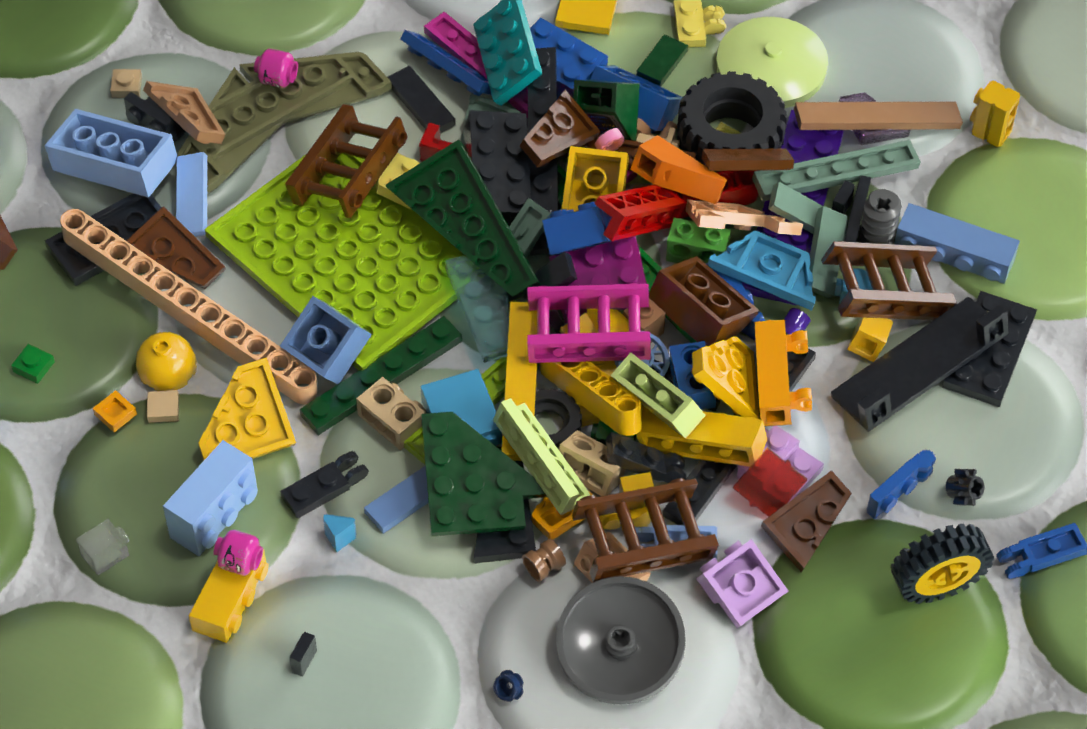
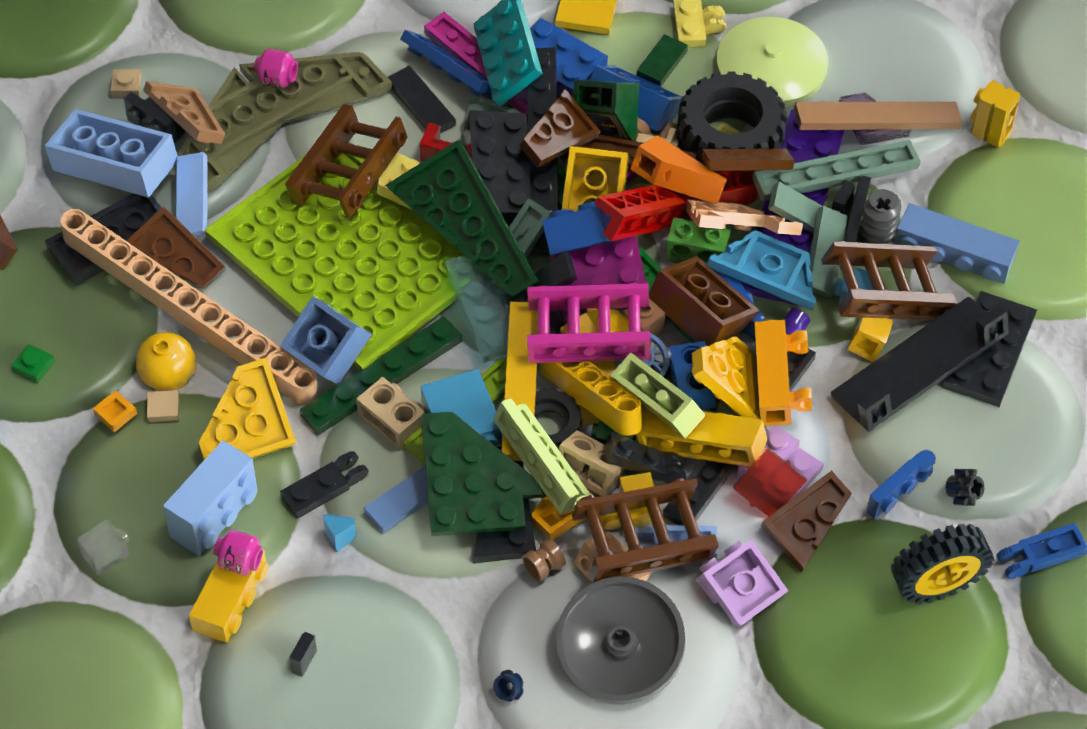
bright pink tile [595,128,624,151] -> none

